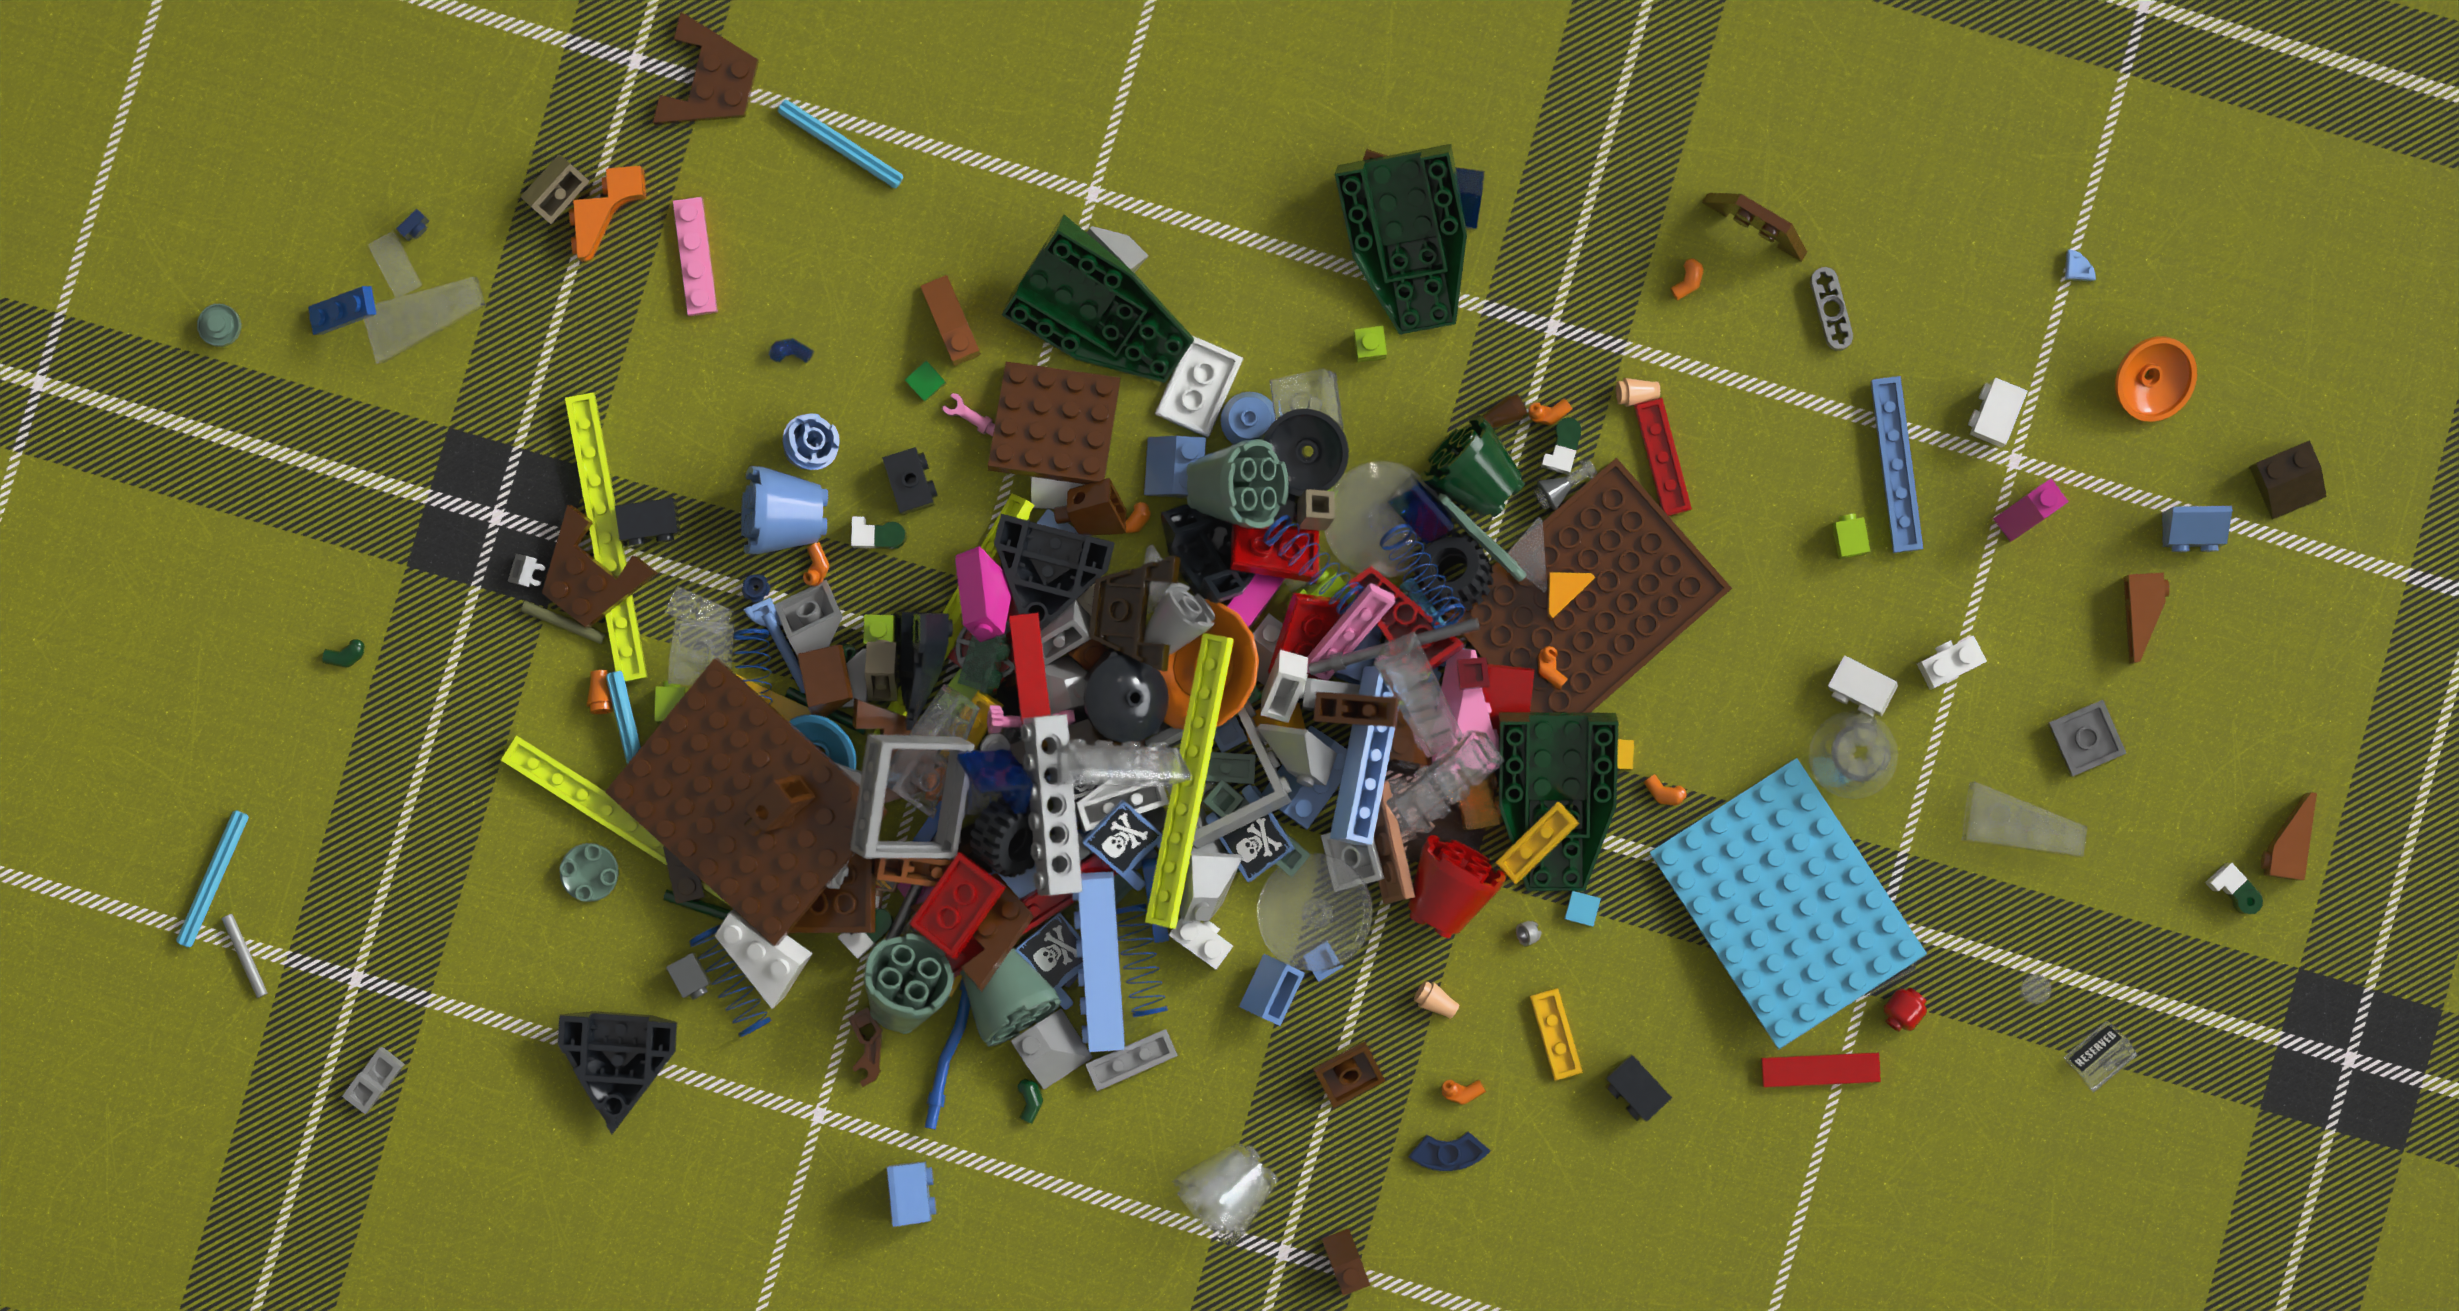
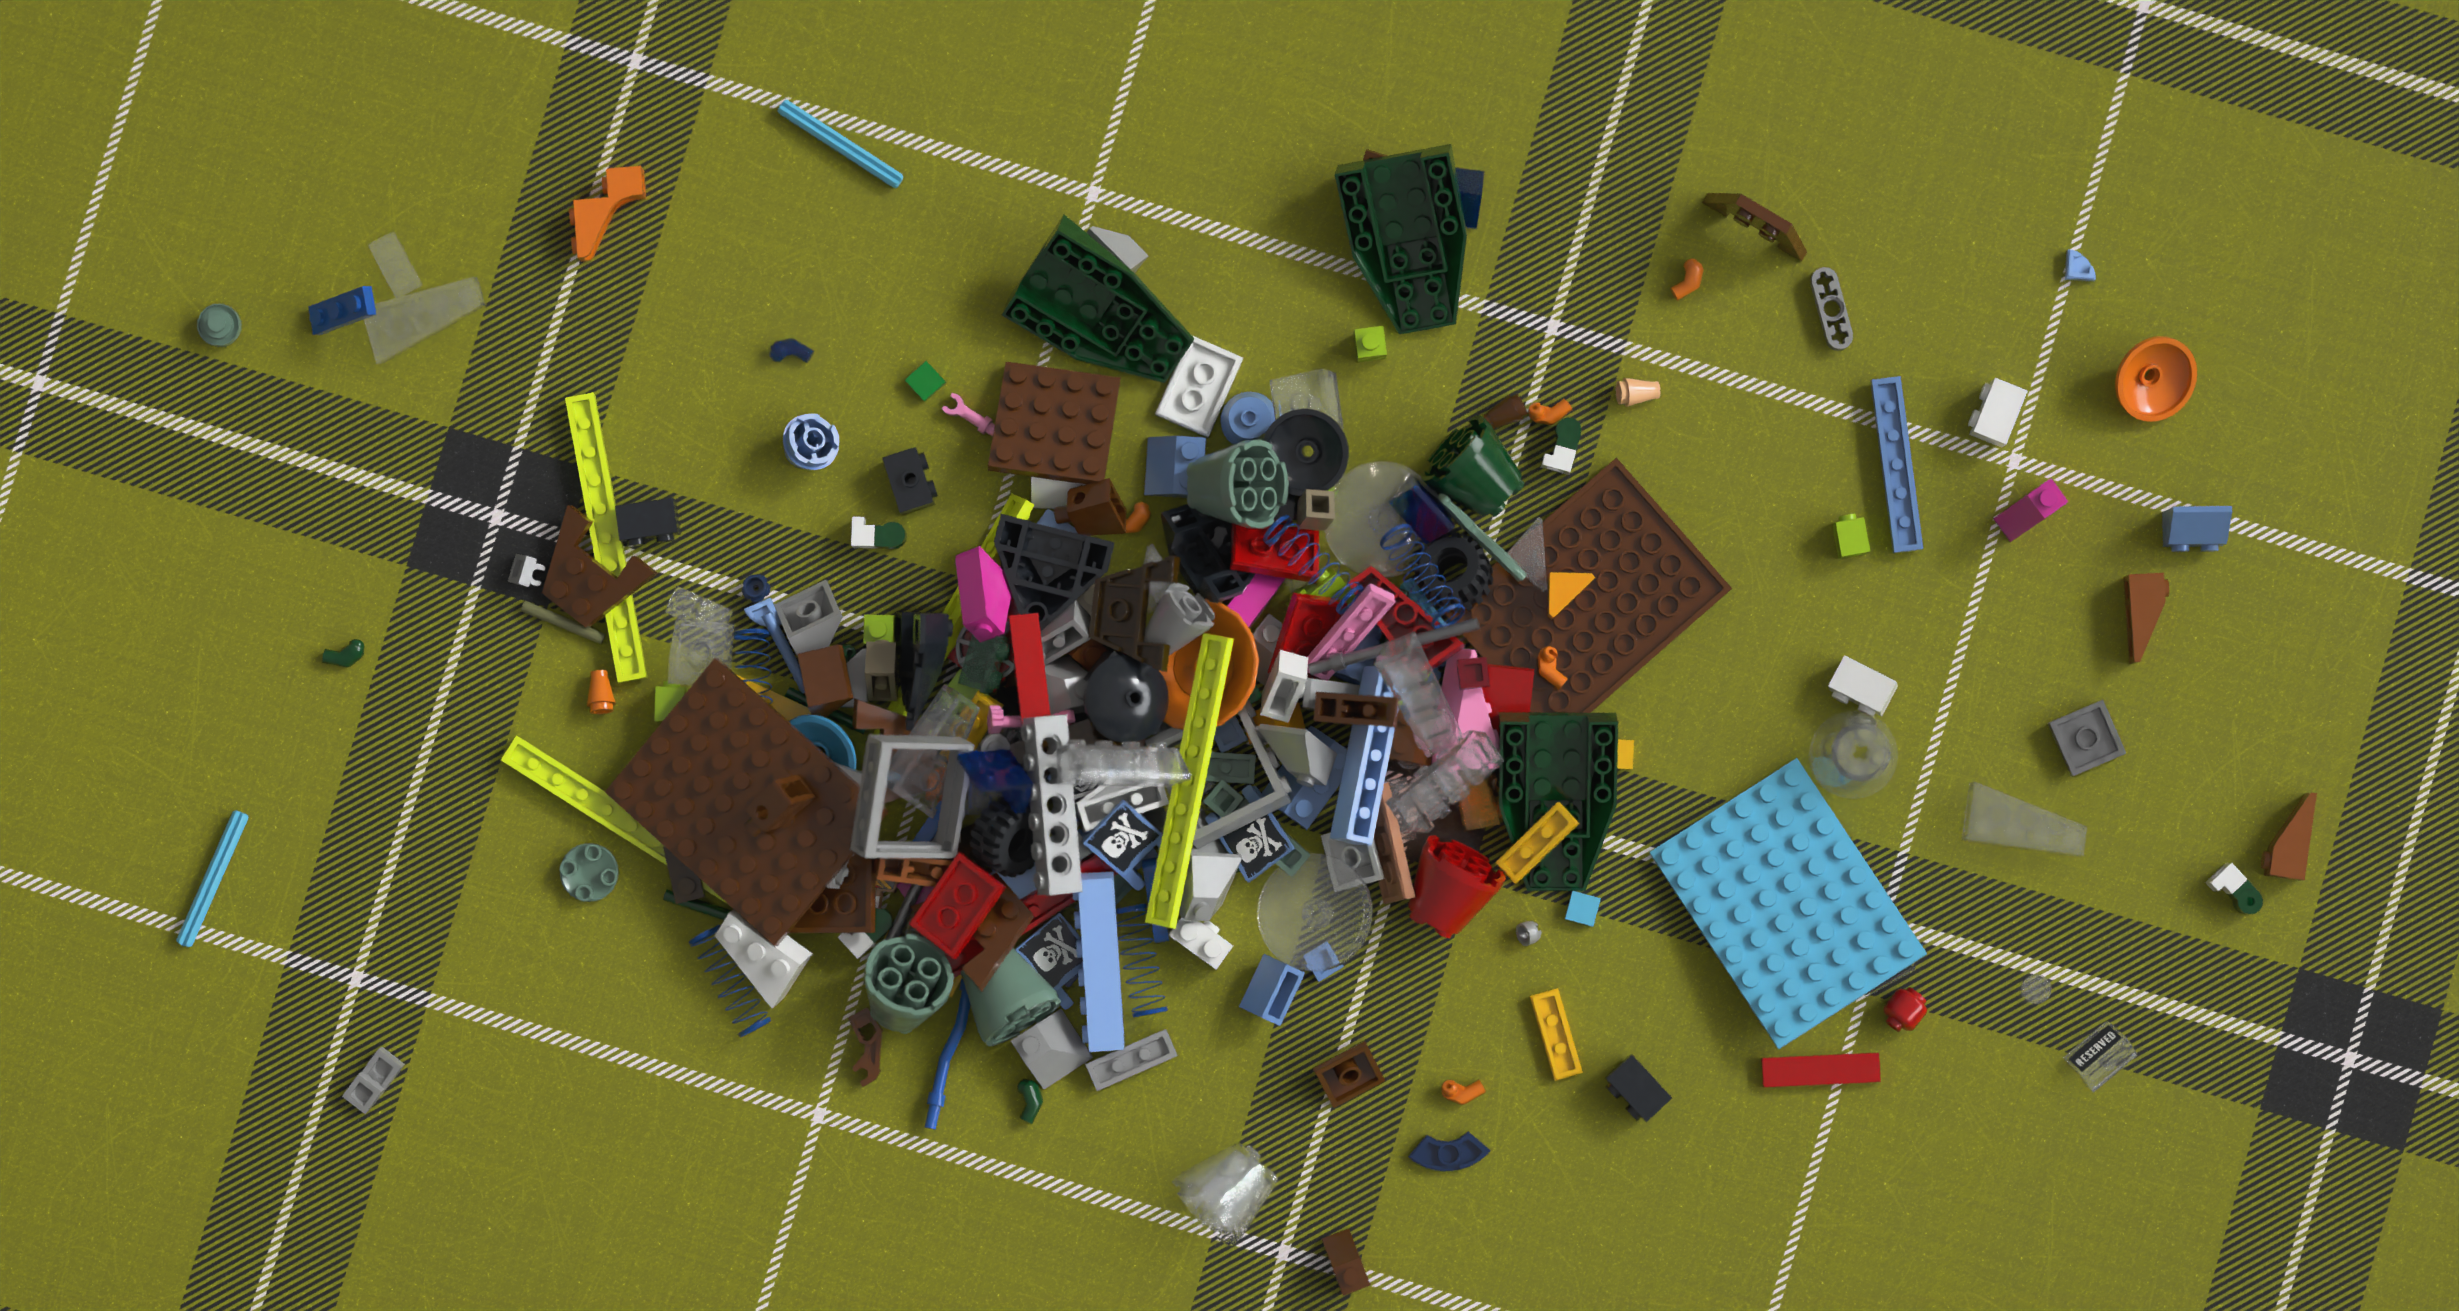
light grey bar [221,914,268,998] -> none
dark blue plate [396,209,429,241] -> none
dark tan brick [521,154,590,224] -> none
black wedge [558,1011,677,1134] -> none
medium azure axle [606,671,641,764] -> none
reddish brown wing [653,12,759,125] -> none
dark grey brick [666,953,712,1000] -> none
bright pink plate [673,197,718,316] -> none
medium blue cone [741,466,828,554] -> none
orange arm [803,542,829,586] -> none
medium blue slope [887,1161,936,1226] -> none
dark orange slope [920,275,981,366] -> none
light nougat cone [1414,981,1459,1019] -> none
piece [1533,459,1598,510] -> none
red tile [1634,398,1692,516] -> none
orange arm [1643,774,1687,806] -> none
white brick [1917,635,1987,690] -> none
dark brown slope [2249,440,2327,520] -> none

